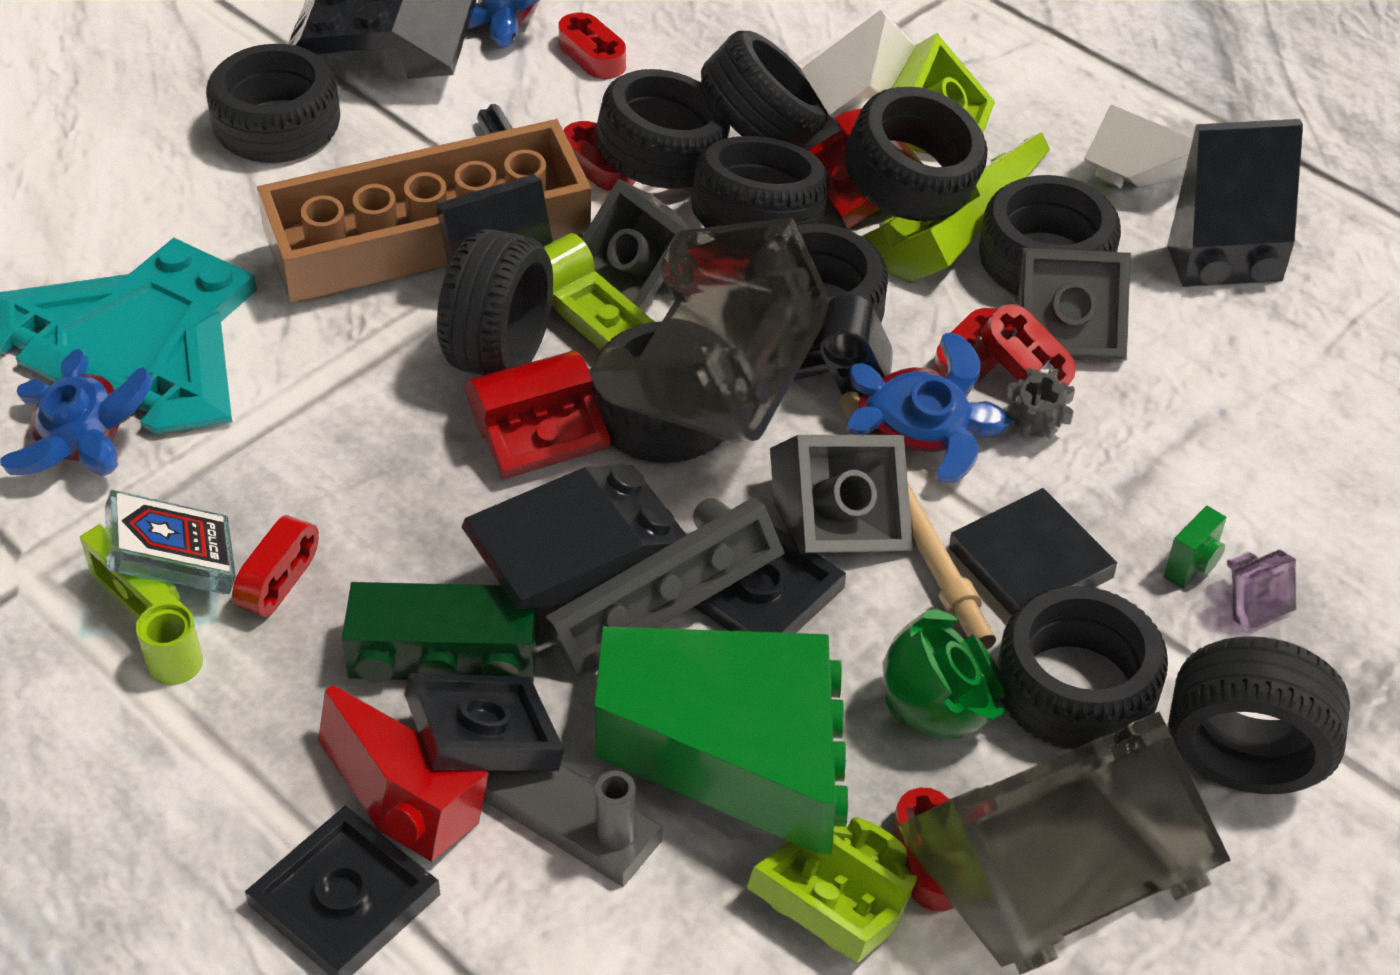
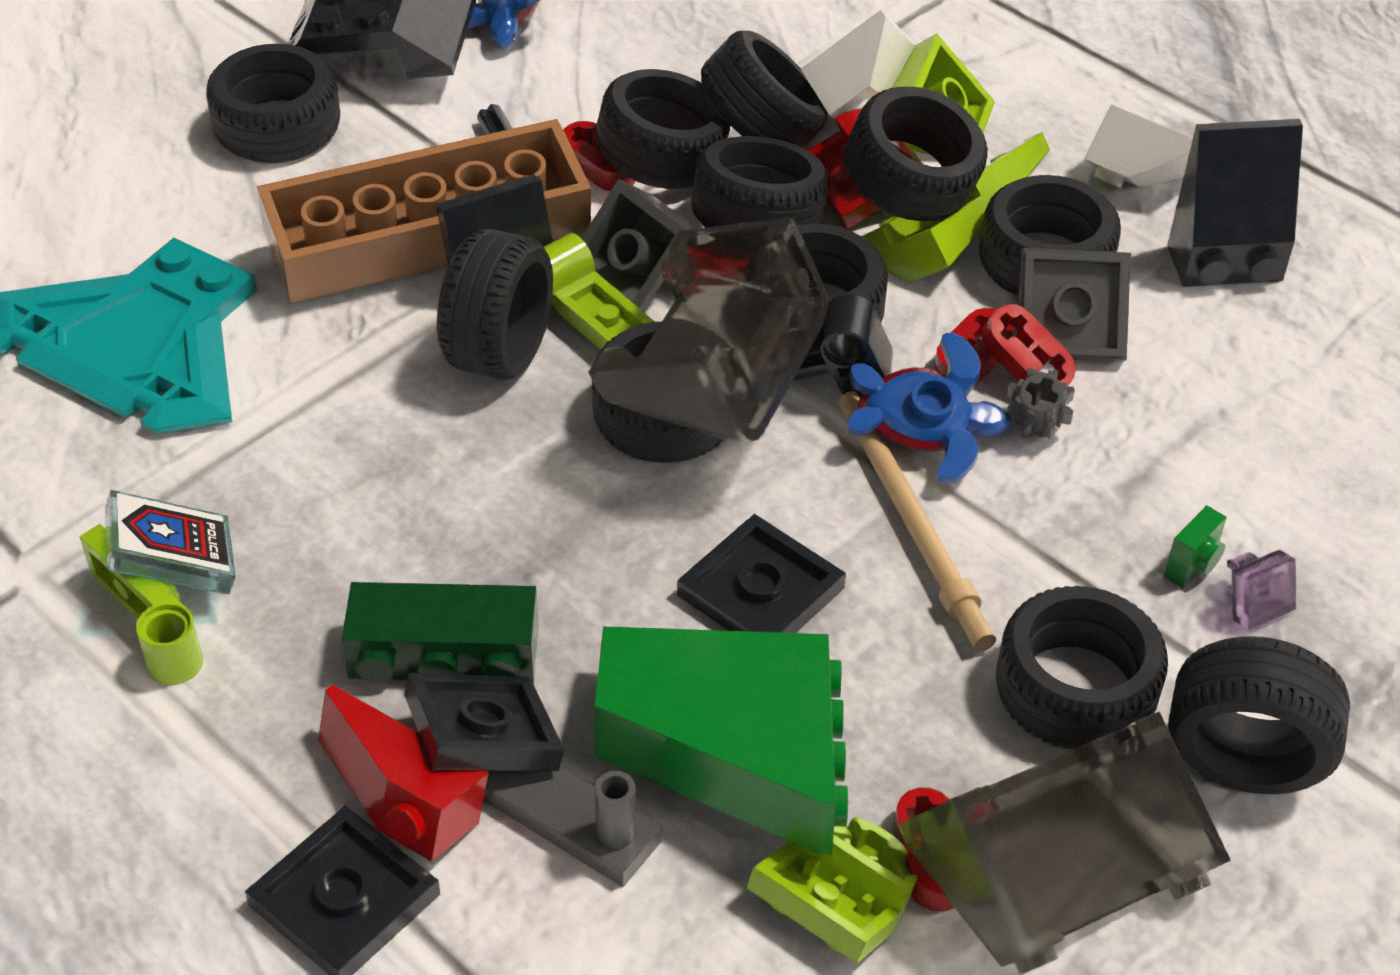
blue animal [0,349,152,477] -> none
red beam [232,515,319,617] -> none
black slope [461,464,687,609] -> none
red brick [464,350,611,479] -> none
dark grey piece [545,497,785,675] -> none
red beam [558,12,626,79] -> none
dark grey slope [770,435,913,554] -> none
green cylinder [882,609,1006,740] -> none
black tile [949,488,1118,616] -> none

